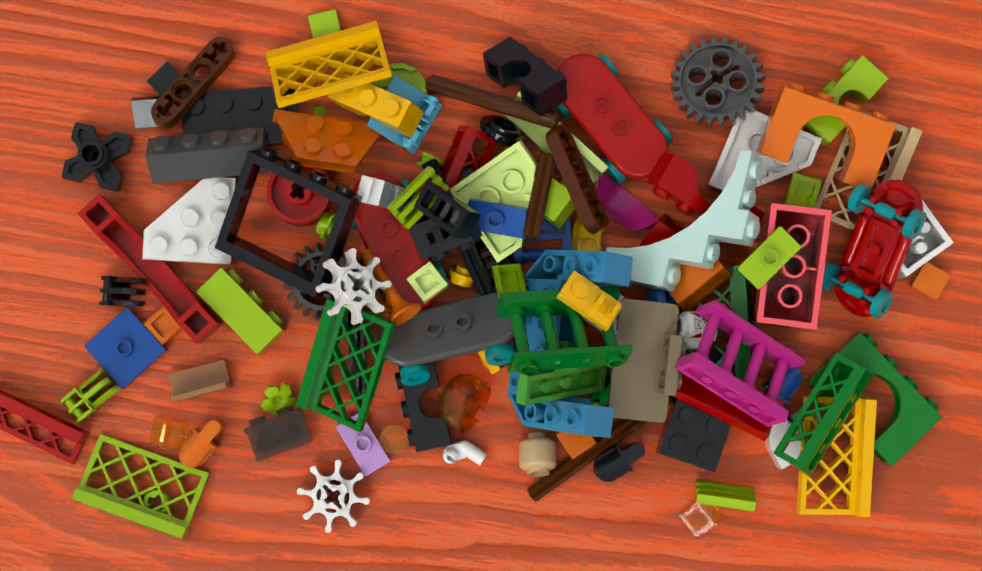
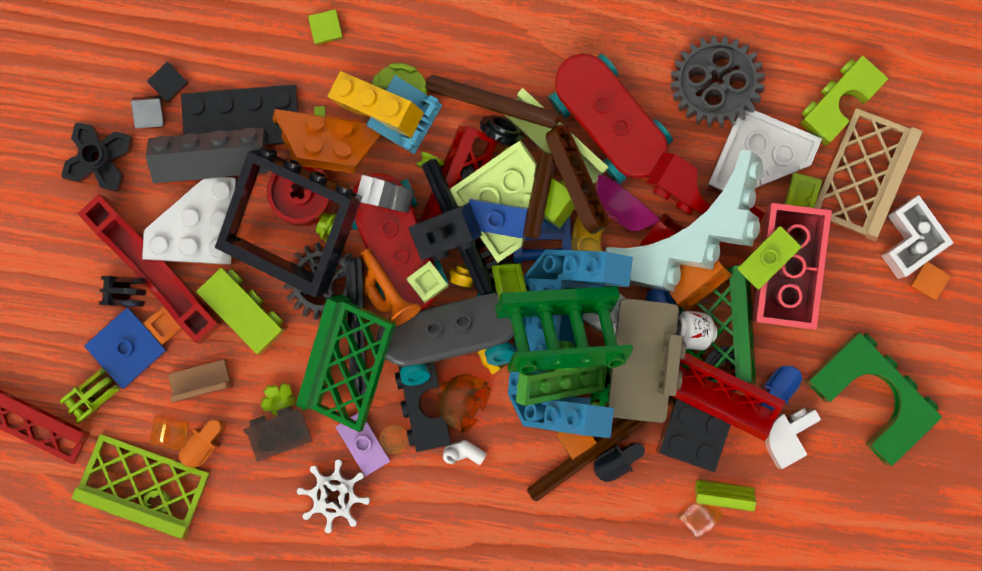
reddish brown beam [151,37,235,129] -> none
yellow fence [265,20,392,108] -> none
white gear [315,248,392,325] -> none
lime tile [387,166,450,230] -> none
black slope [414,181,481,239] -> none
black arch [483,37,568,117] -> none
tan head [518,432,557,477] -> none
yellow plate [556,270,622,332] -> none
dark pink fence [675,300,806,427] -> none
orange arch [756,82,896,190] -> none
green fence [774,353,872,477] -> none
yellow fence [796,396,877,517] -> none
red piece [822,180,926,319] -> none

